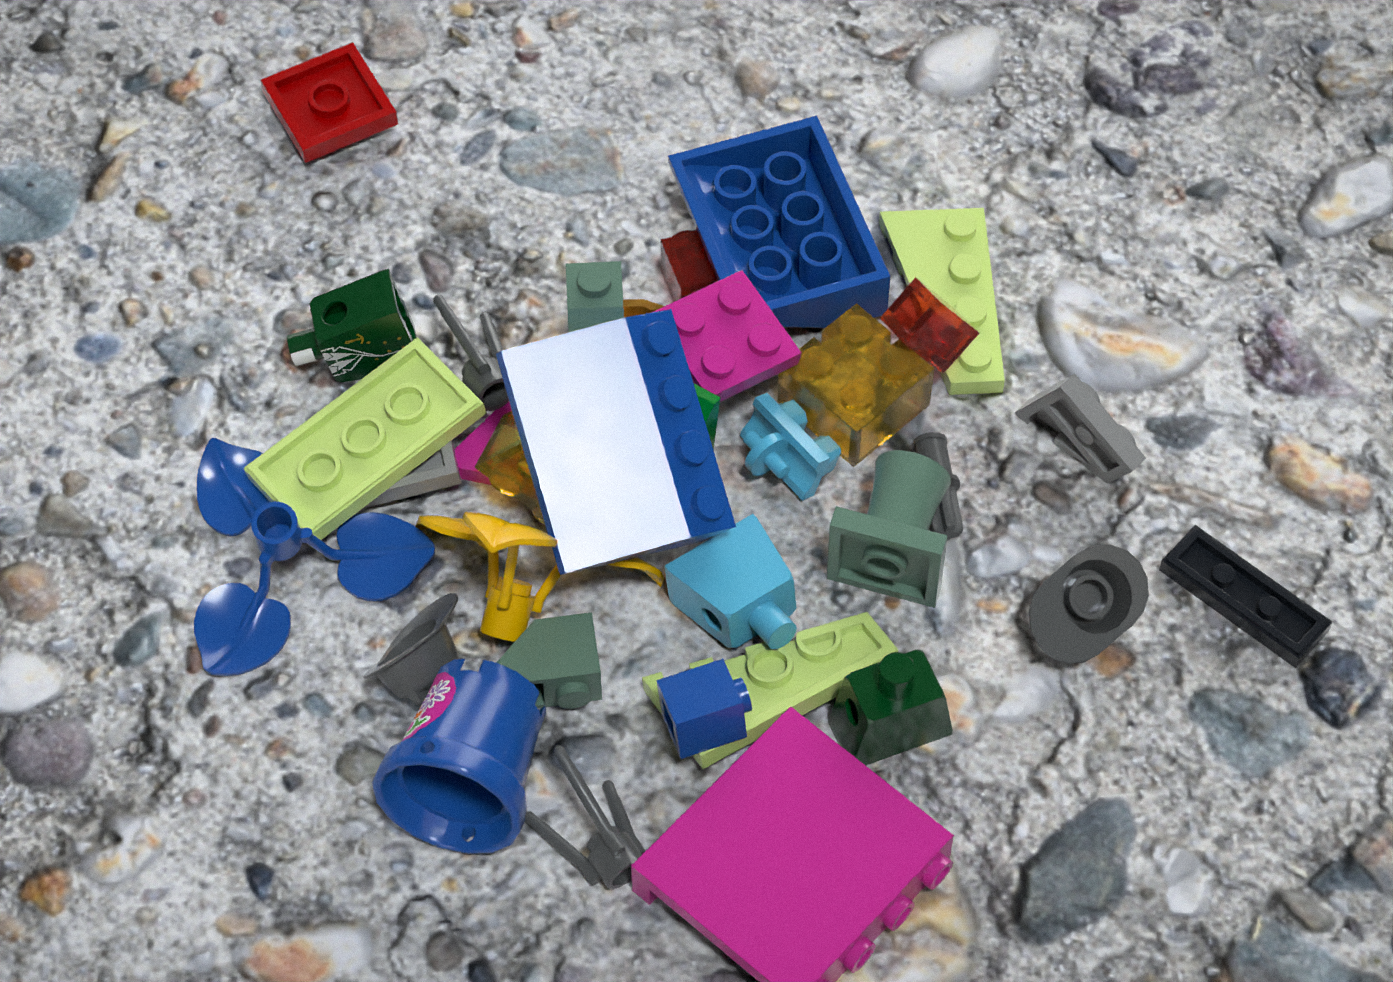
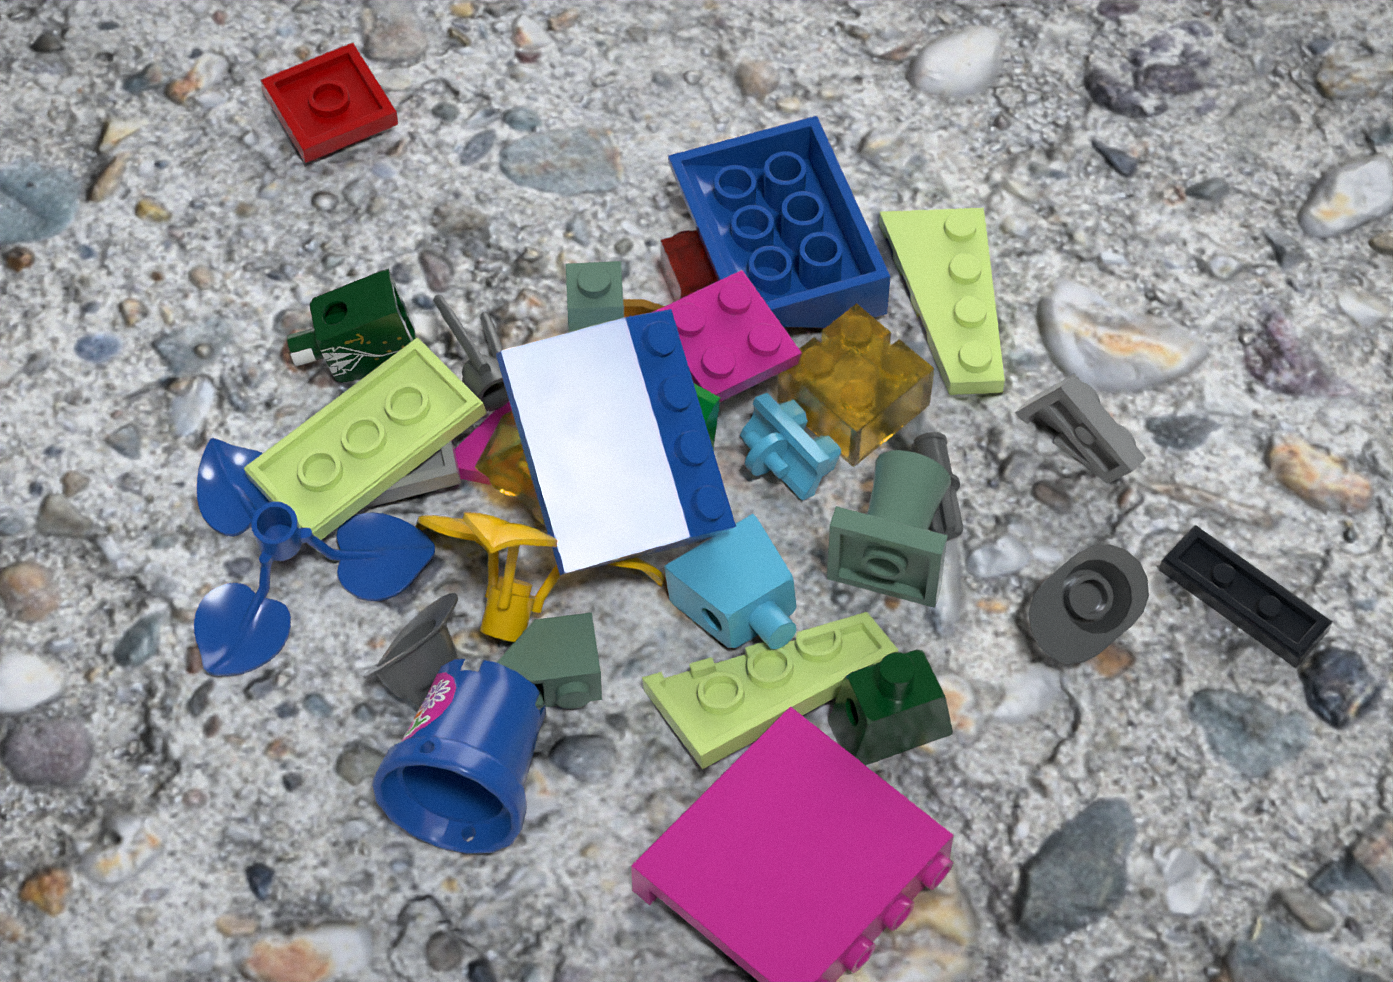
dark grey plant [524,746,646,889] -> none
blue brick [656,659,752,759] -> none
clear red brick [880,277,979,374] -> none

